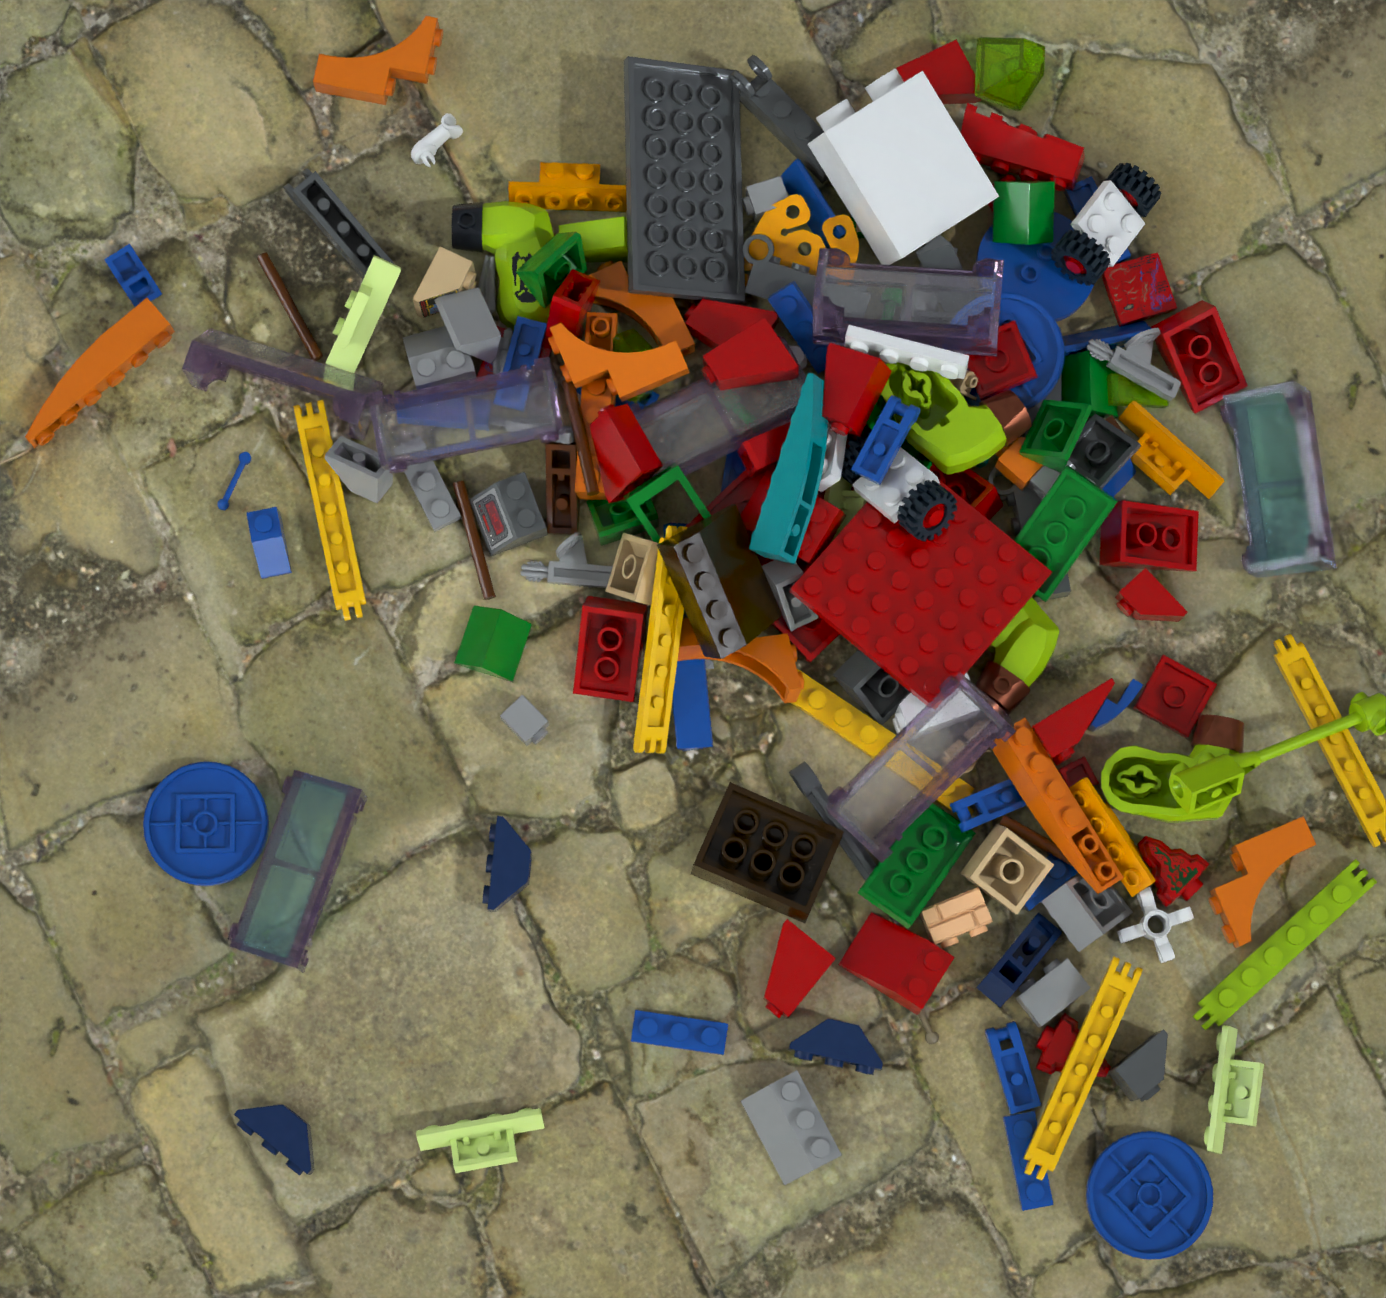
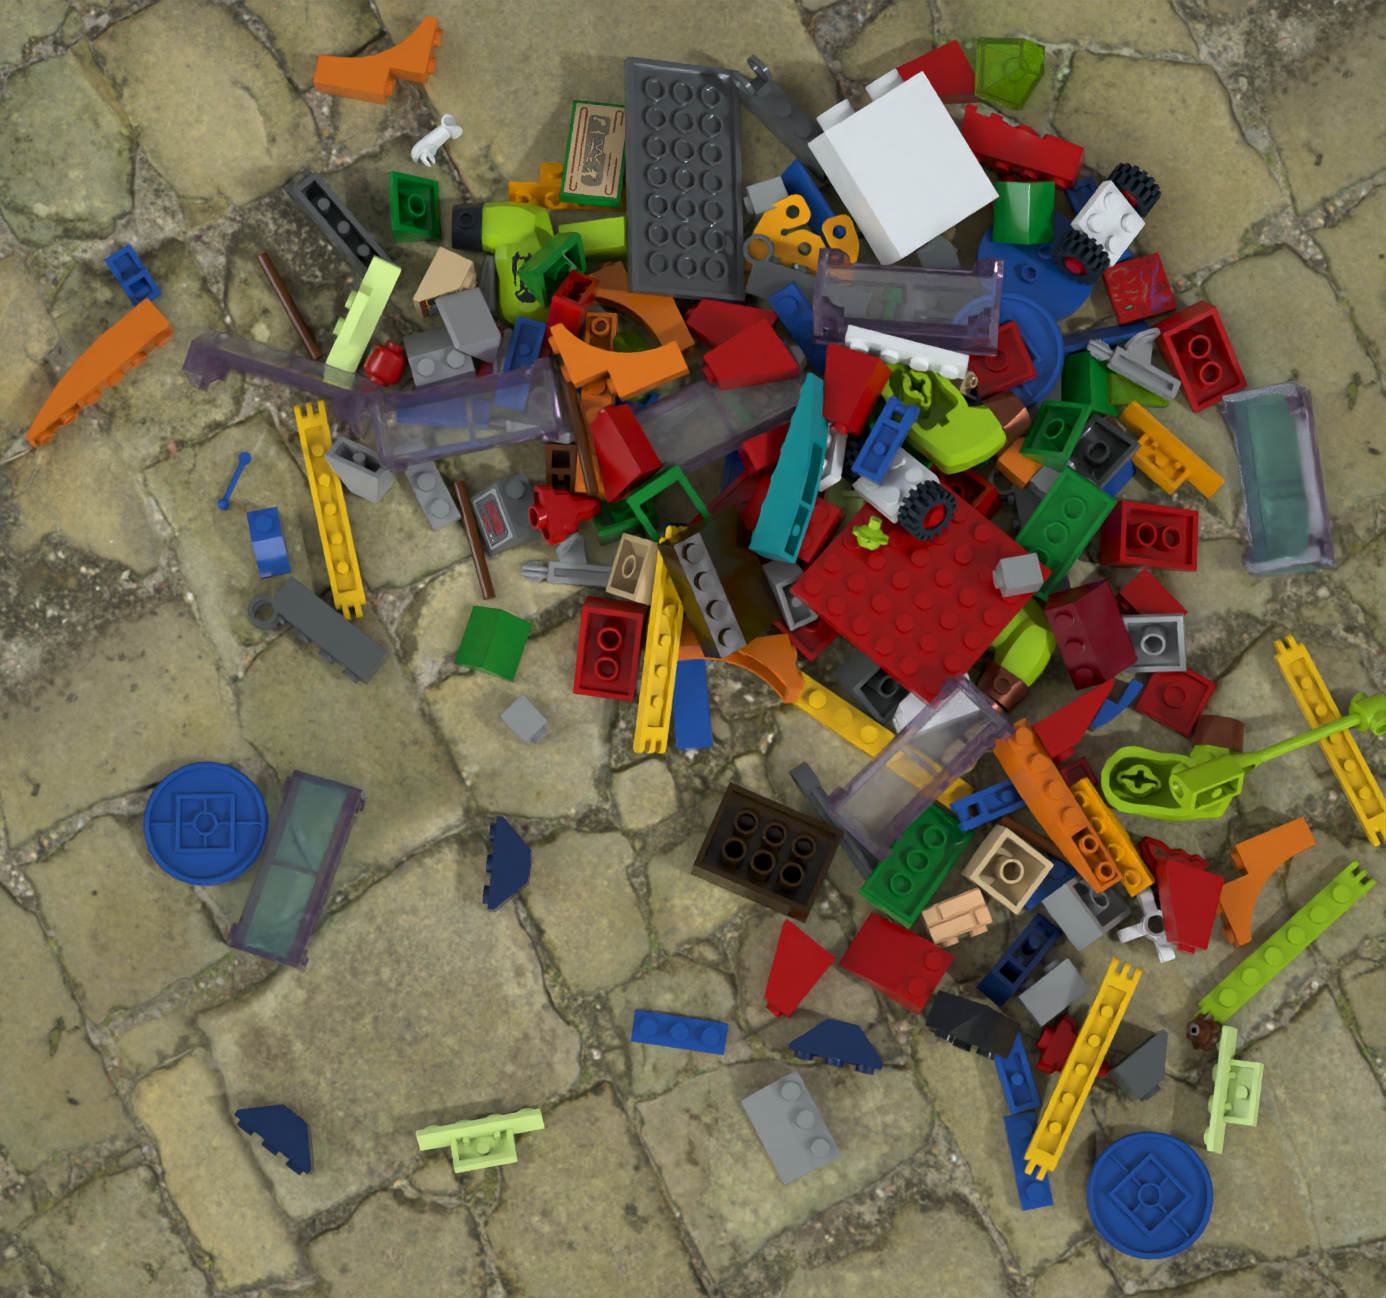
none -> dark grey hinge [247,576,390,685]
none -> red head [363,340,408,388]
none -> green slope [388,171,441,243]
none -> red rock [528,485,603,546]
none -> tile [559,100,626,208]
none -> lime plant [852,516,889,550]
none -> black slope [925,990,1021,1061]
none -> light grey brick [993,553,1044,598]
none -> dark red slope [1044,579,1138,691]
none -> light grey slope [1122,613,1187,673]
none -> red slope [1155,859,1225,955]
none -> reddish brown plant [1186,1013,1221,1051]

